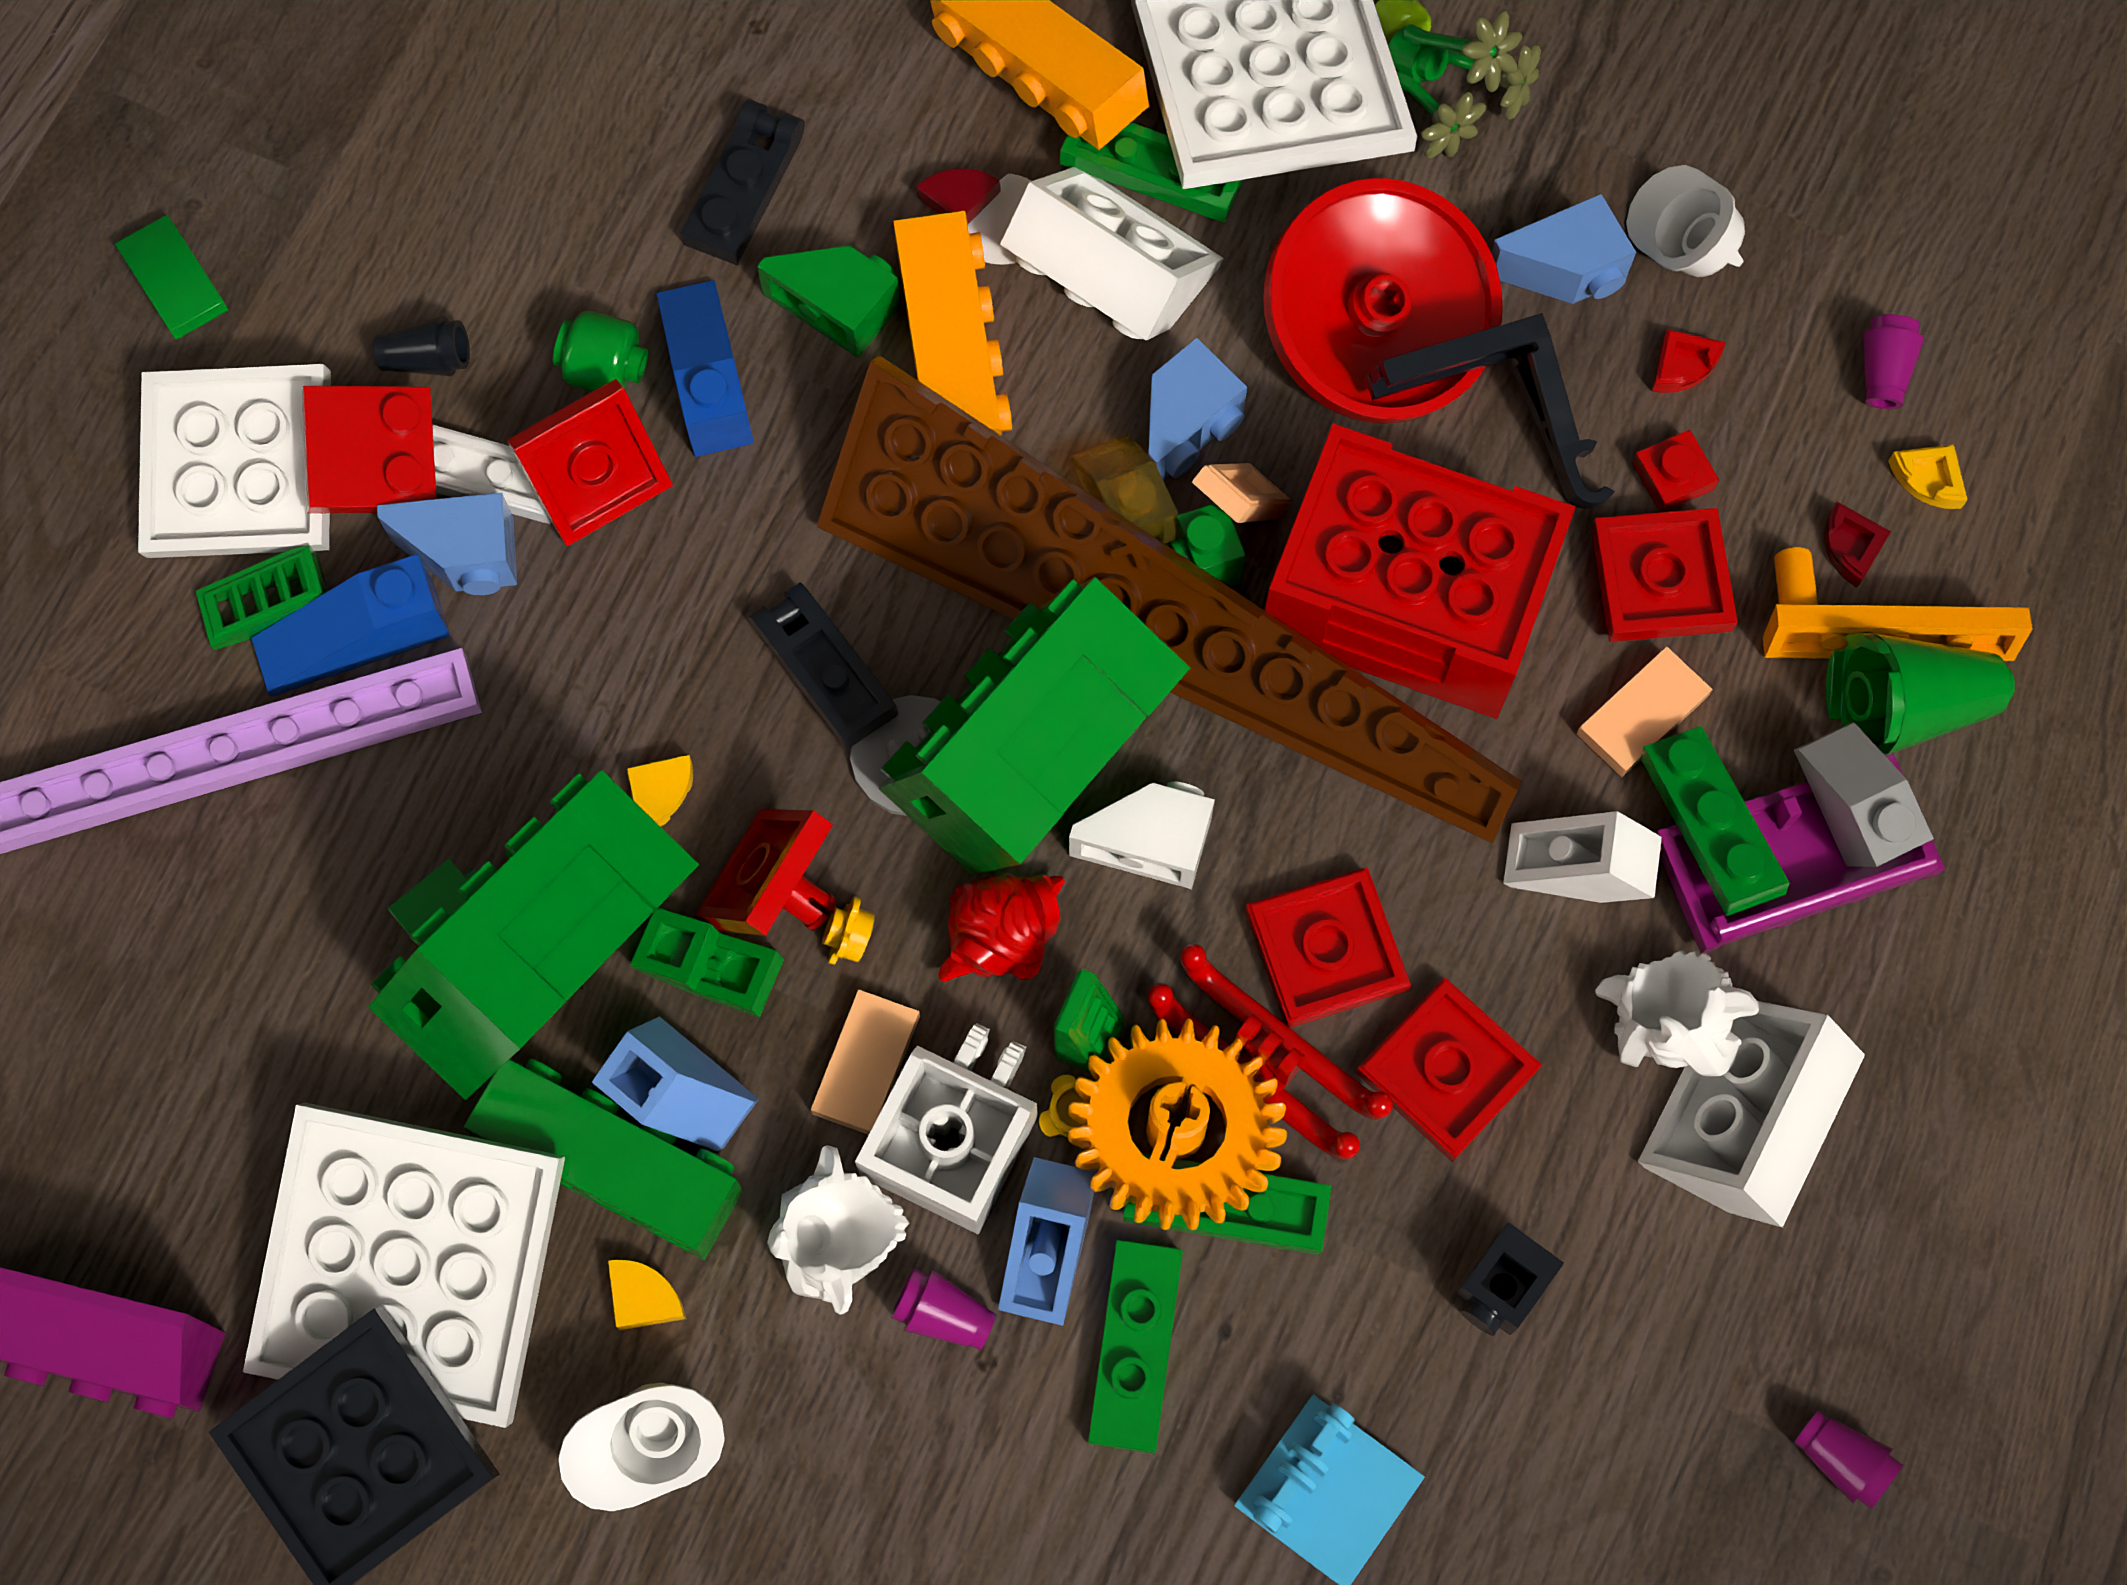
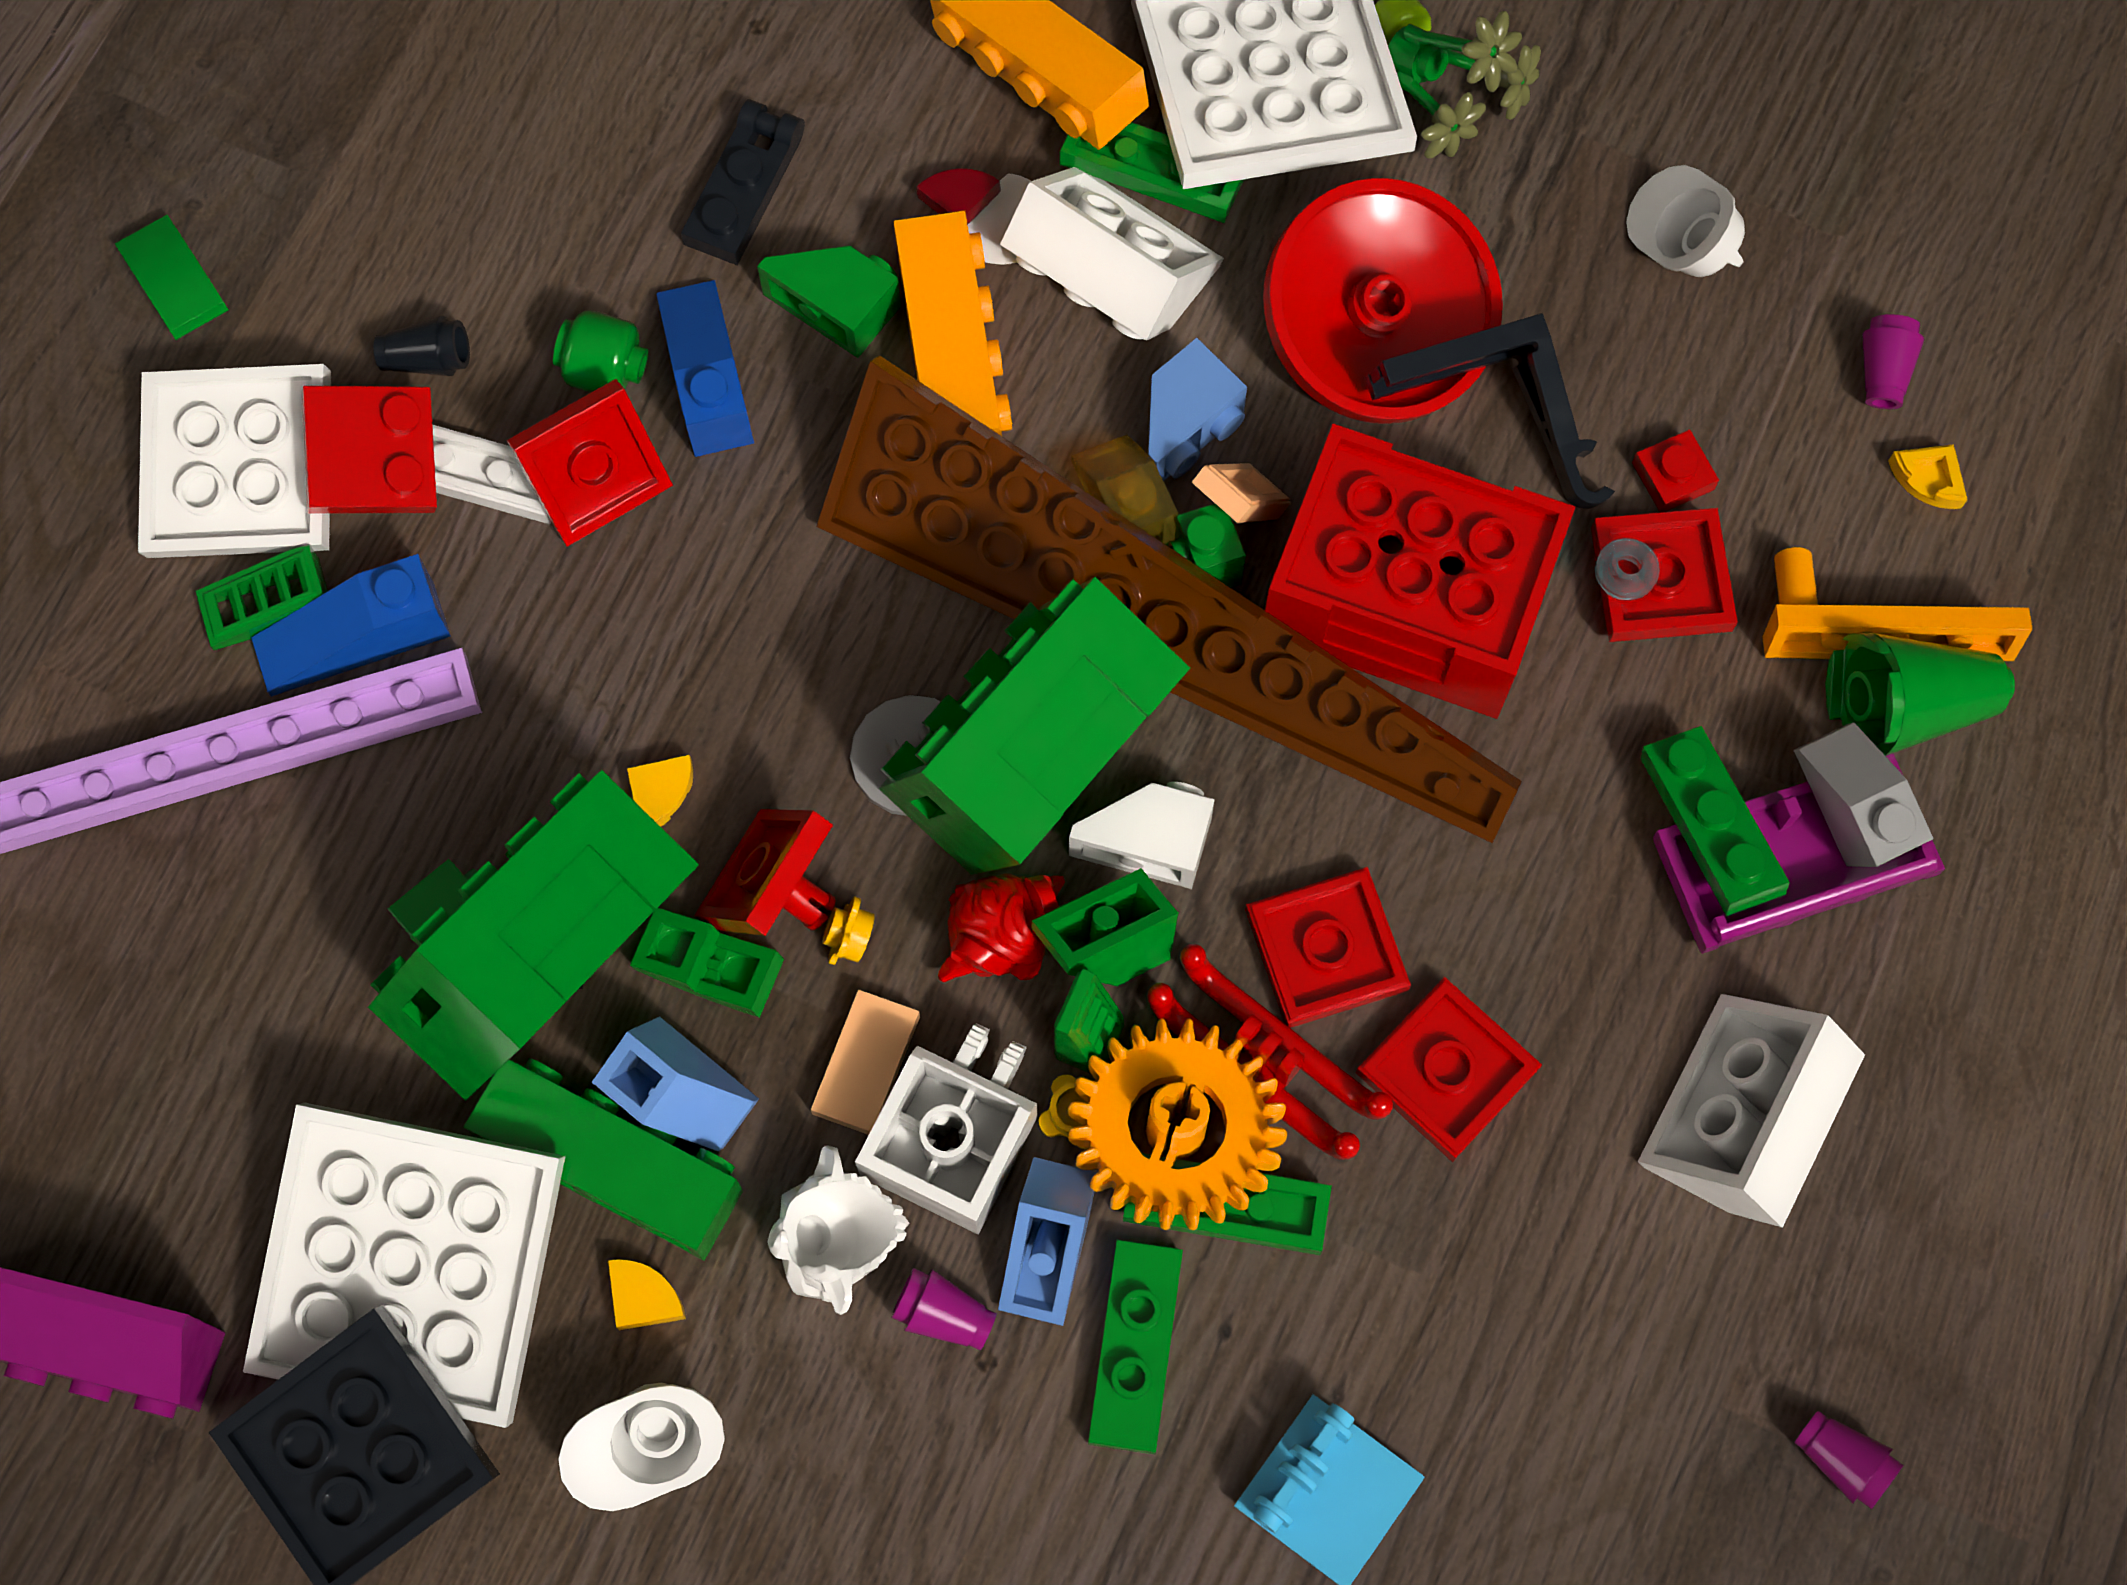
medium blue slope [377,492,517,595] -> none
black plate [748,582,899,750] -> none
black brick [1455,1222,1564,1336] -> none
medium blue slope [1491,194,1636,304] -> none
white slope [1503,811,1662,903] -> none
light nougat tile [1577,647,1713,777] -> none
white hair [1595,950,1759,1076] -> none
red tile [1652,329,1726,393] -> none
dark red tile [1824,501,1891,588] -> none
none -> green slope [1031,868,1178,986]
none -> clear light blue plate [1595,538,1660,600]

